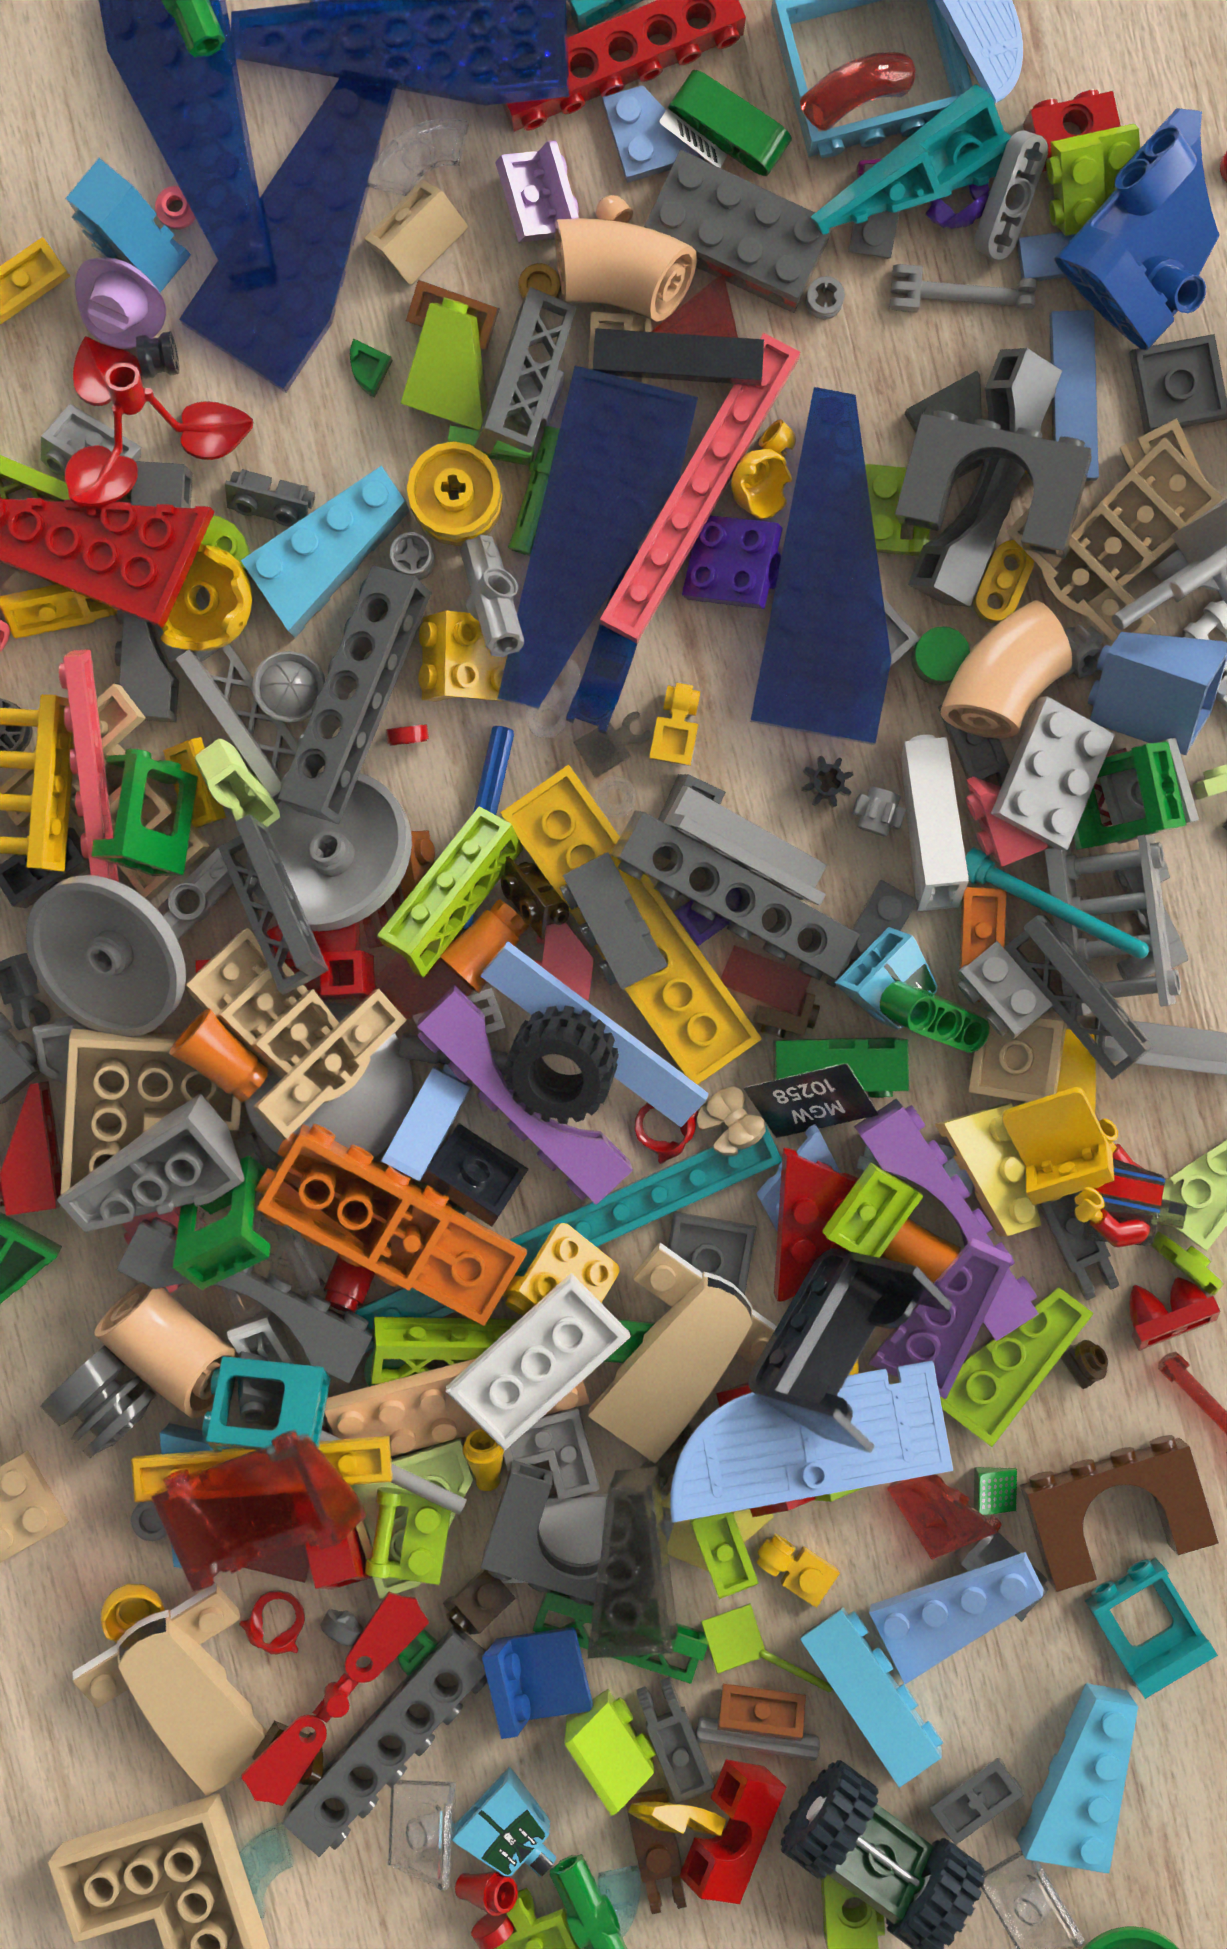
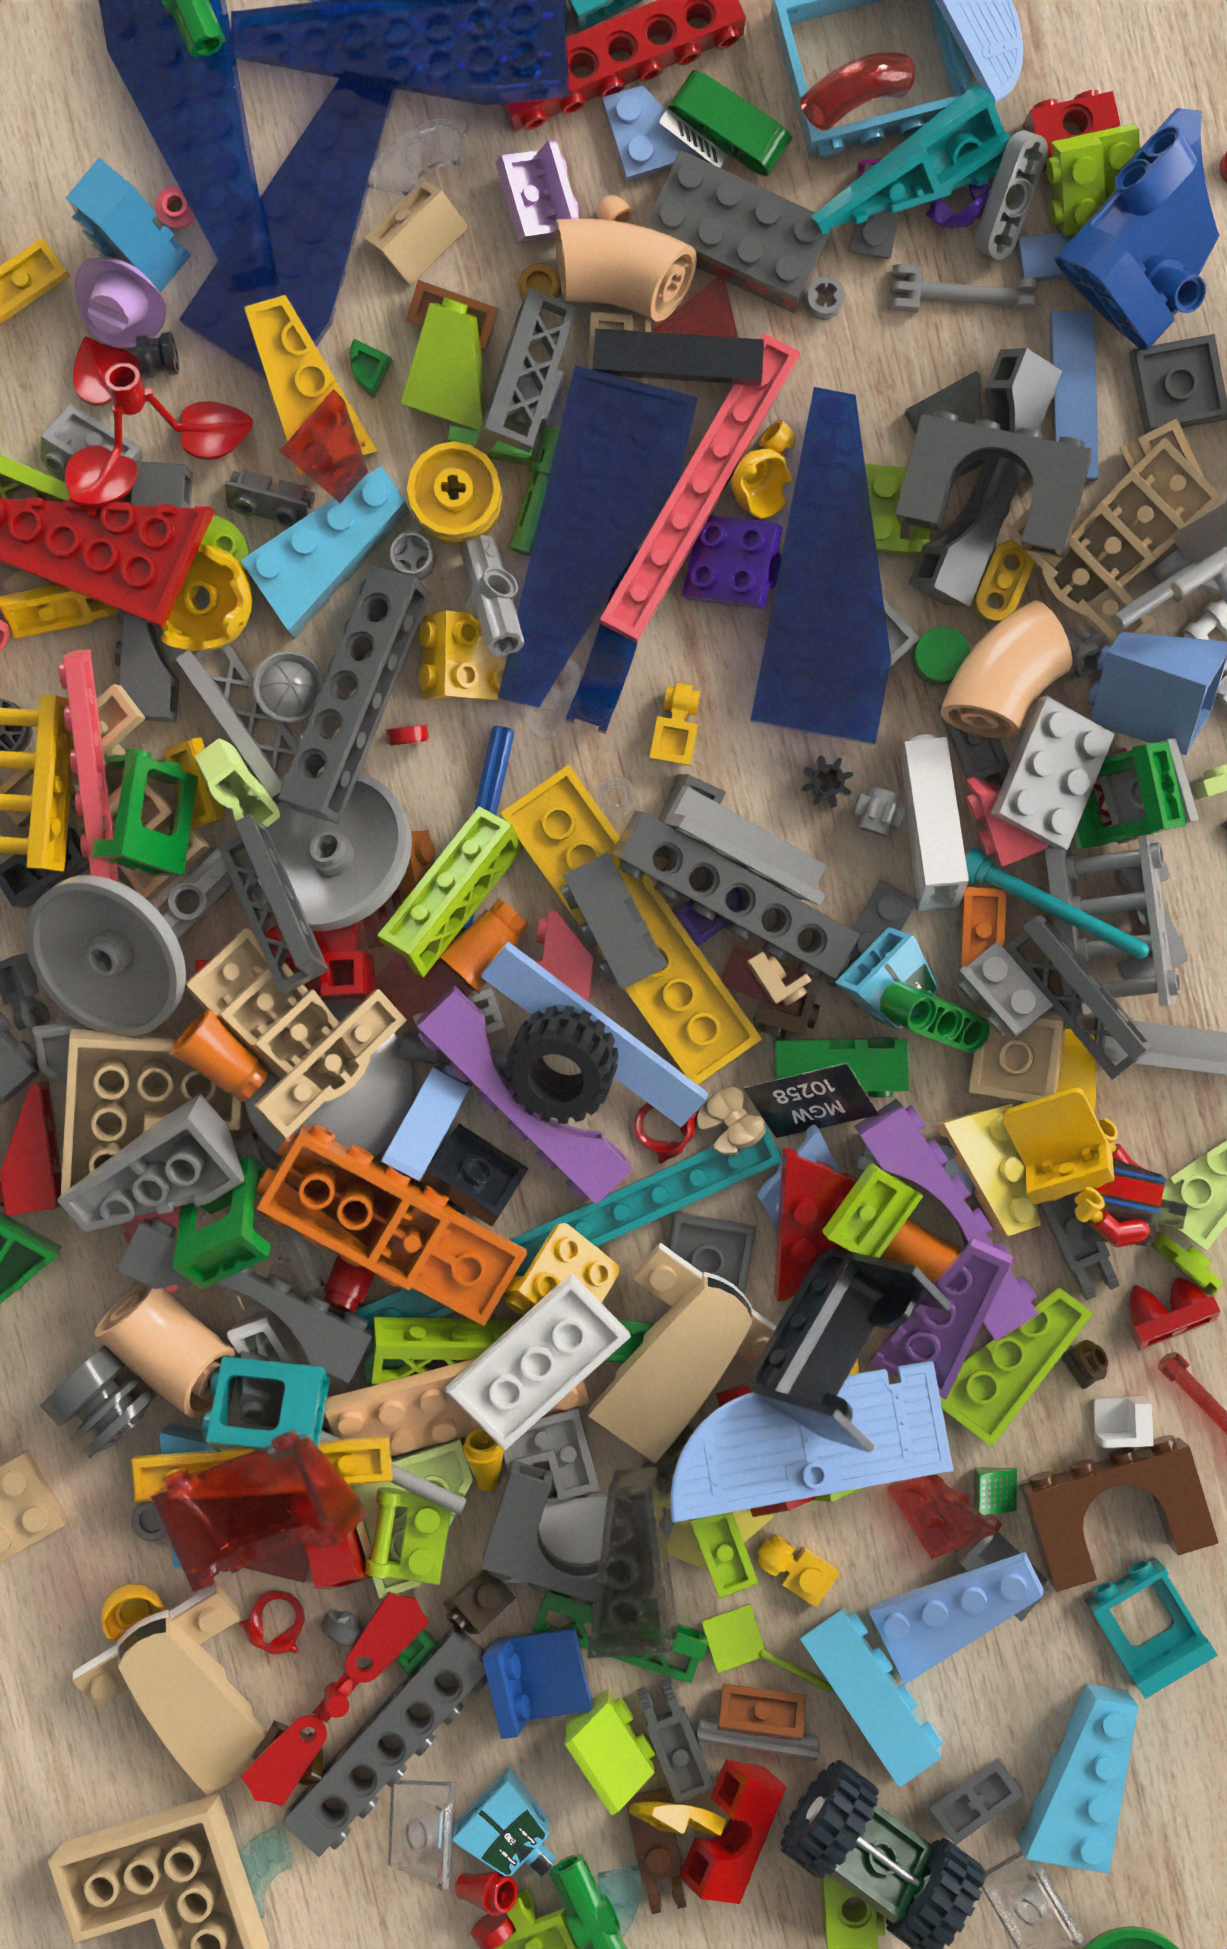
dark brown hinge [501,856,569,939] -> none
clear smoke plate [573,711,652,779] -> none
none -> yellow wing [244,295,378,475]
none -> clear red wing [280,389,368,504]
none -> tan bracket [745,952,811,1006]
none -> white panel [1092,1396,1153,1448]

